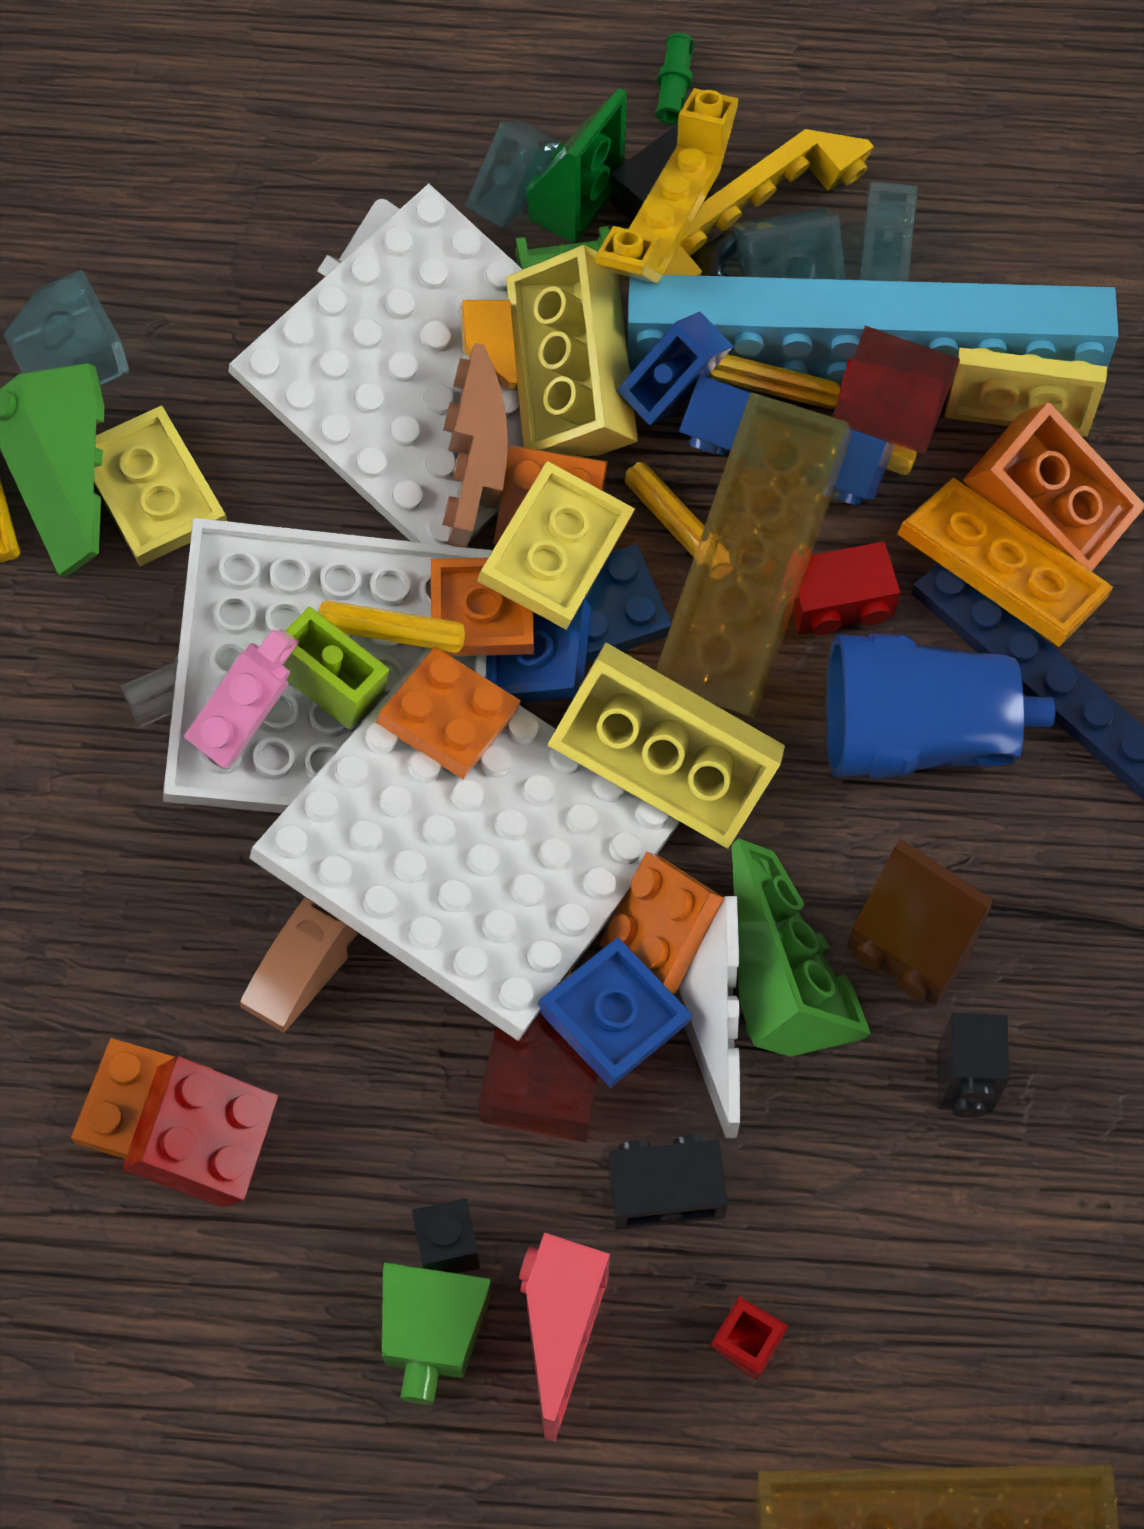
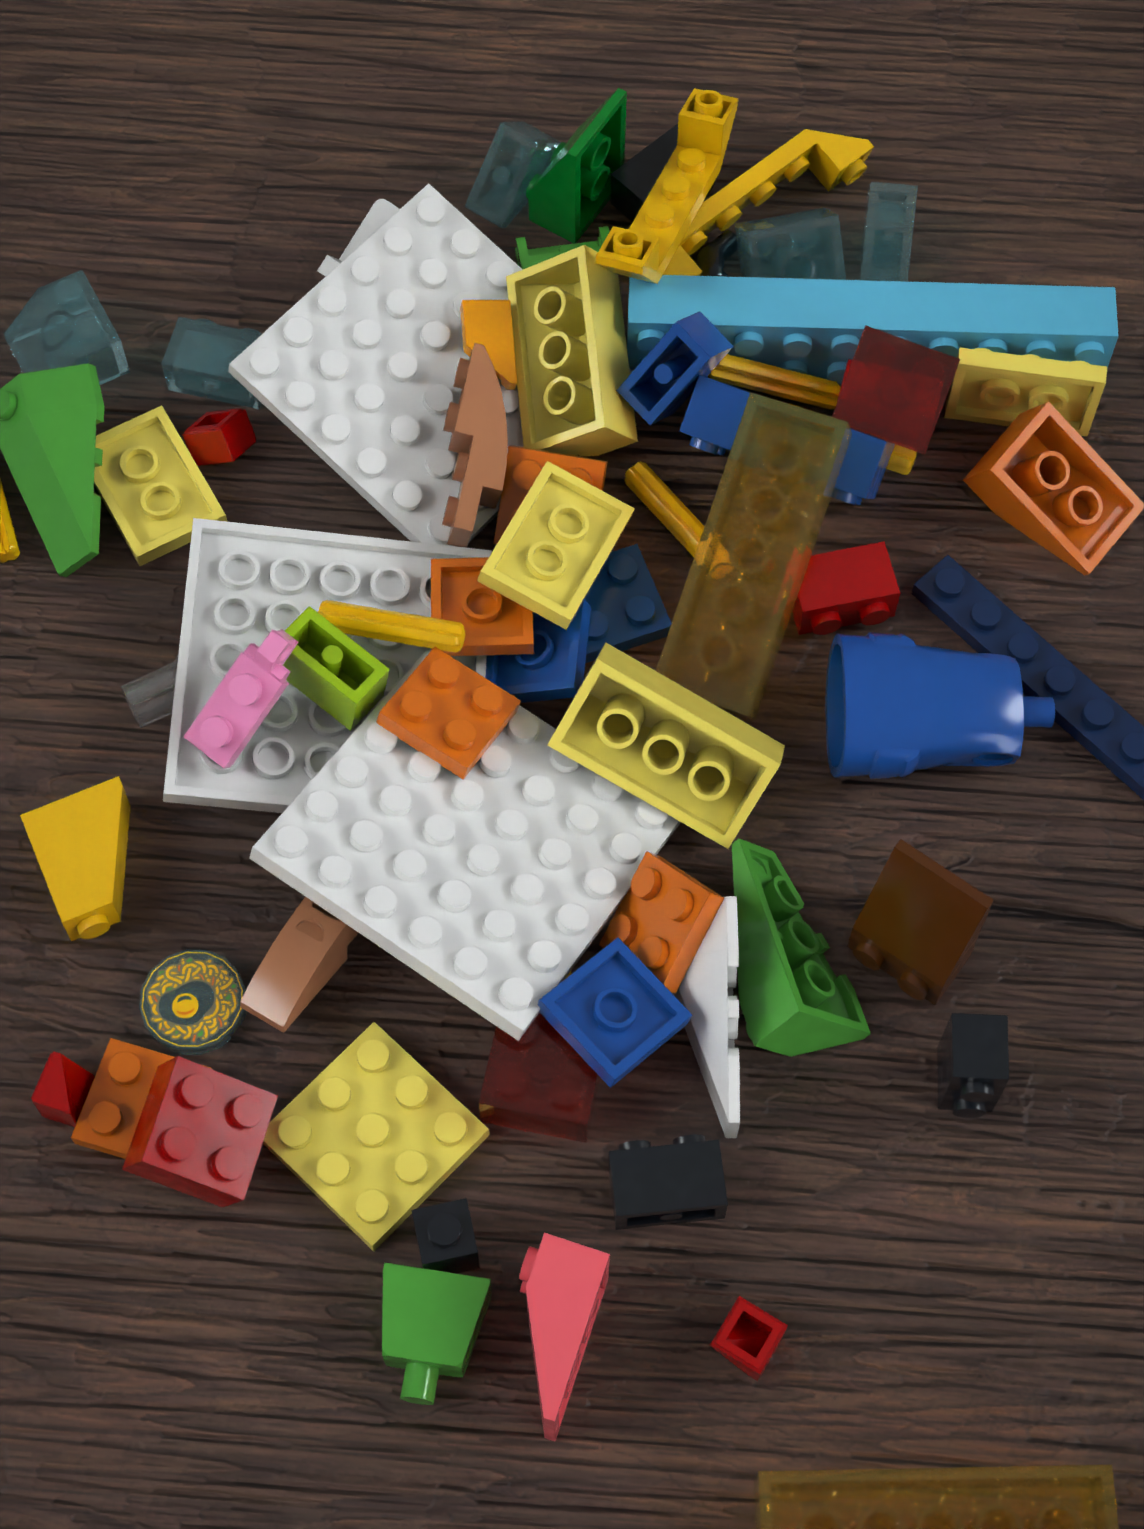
green pin [655,32,695,125] -> none
light orange tile [897,478,1113,647] -> none
none -> yellow slope [20,776,131,941]
none -> red slope [31,1051,95,1127]
none -> tile [139,949,246,1055]
none -> clear light blue brick [161,317,262,409]
none -> red slope [182,408,256,466]
none -> light yellow plate [263,1022,490,1252]

